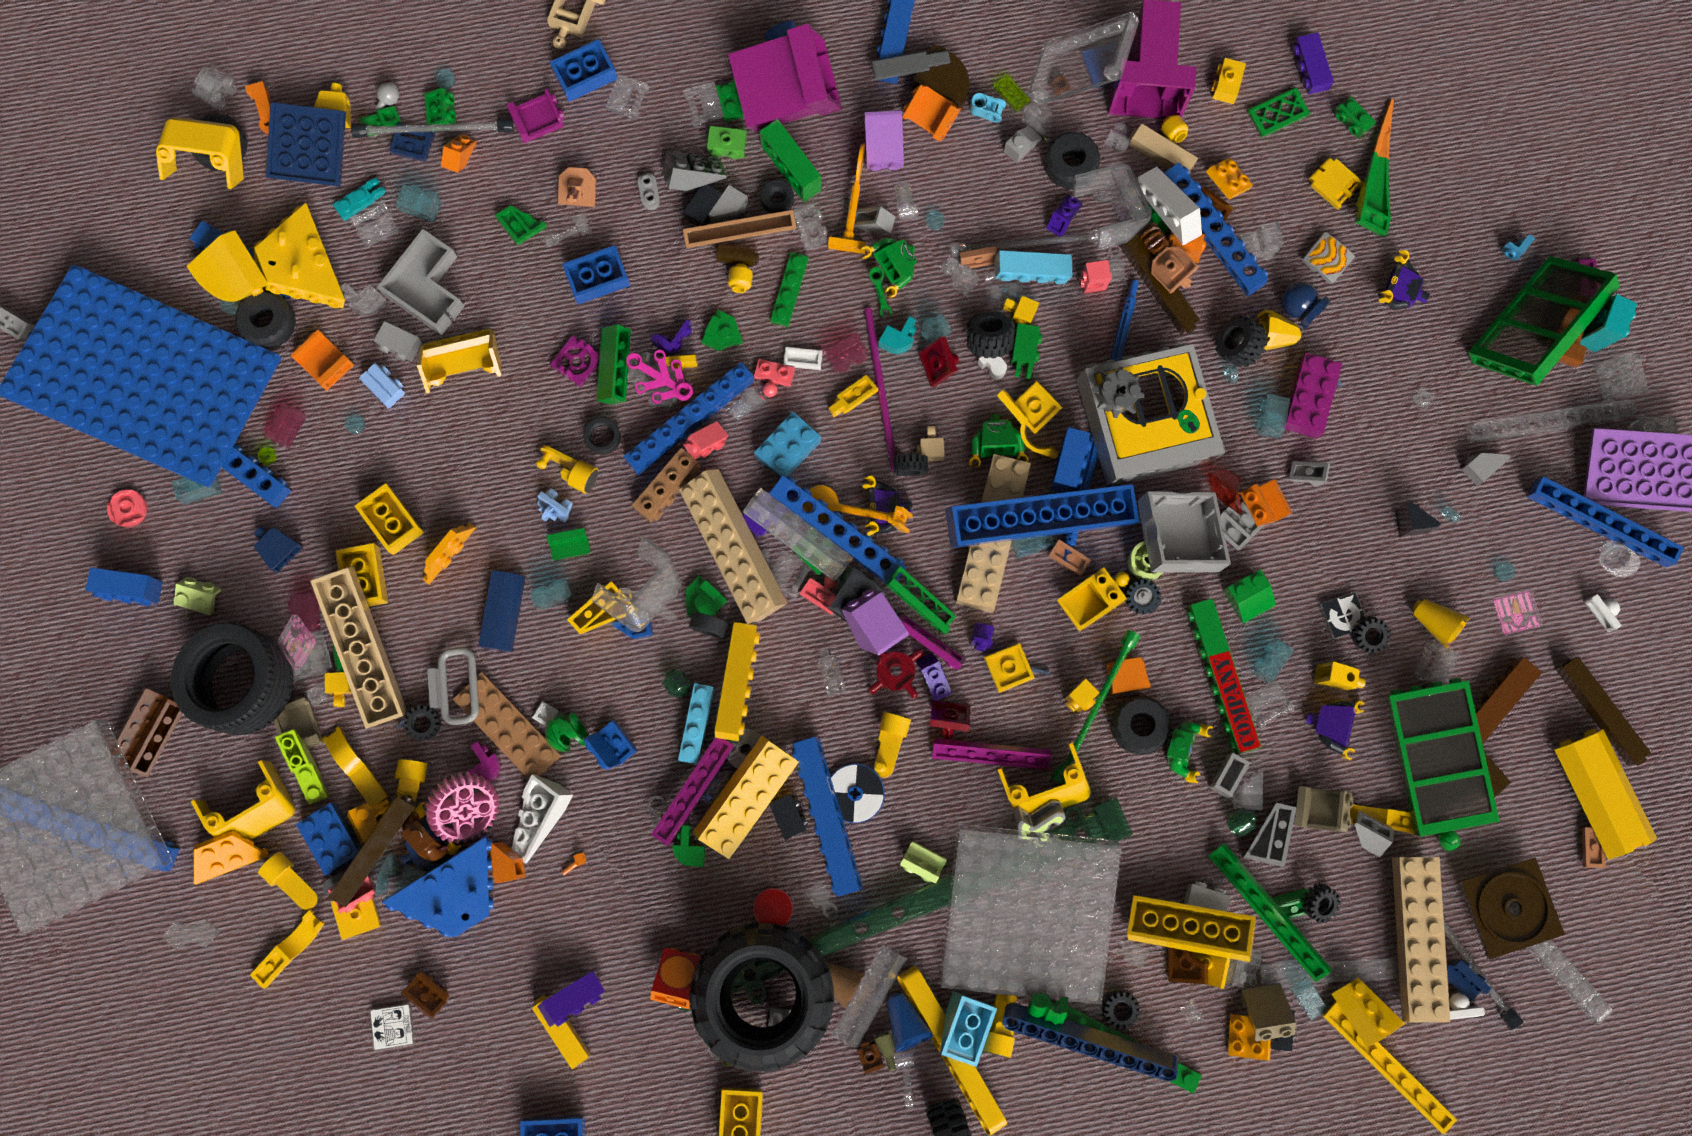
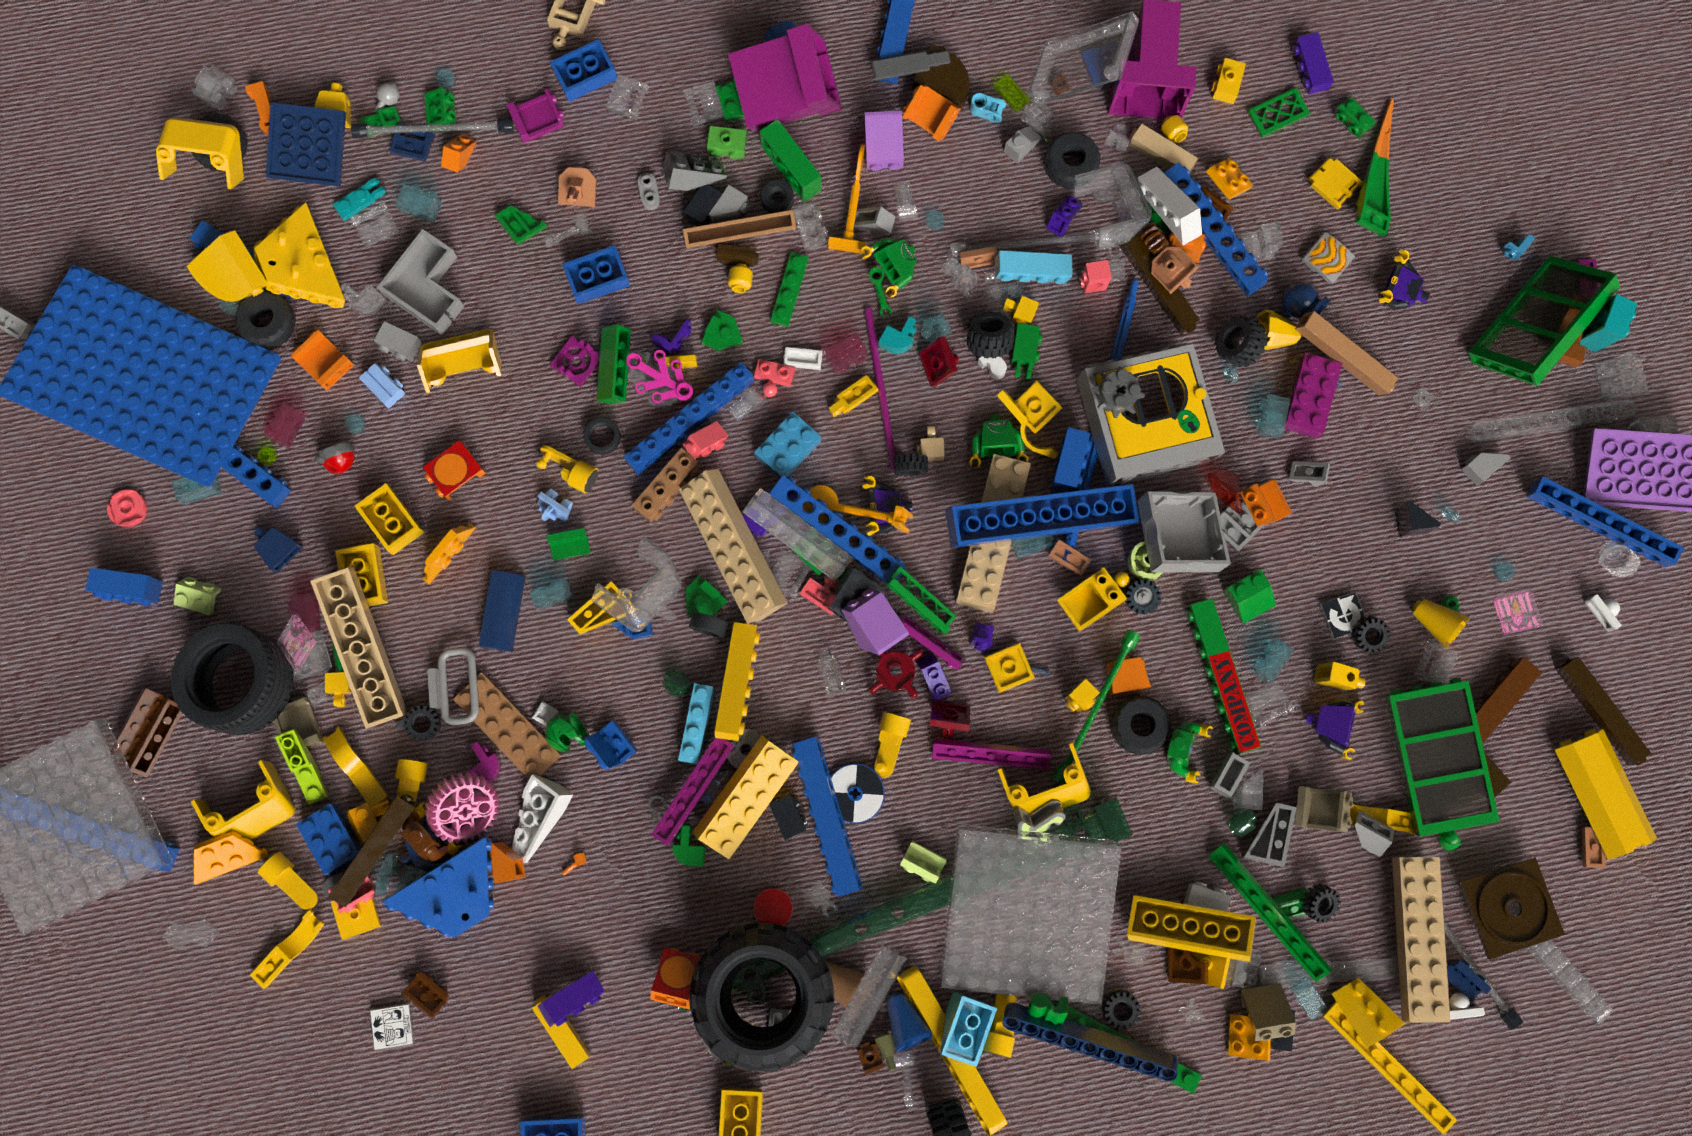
none -> piece [315,442,355,474]
none -> panel [422,440,486,501]
none -> medium nougat brick [1295,311,1398,395]
none -> green plate [1440,595,1460,611]

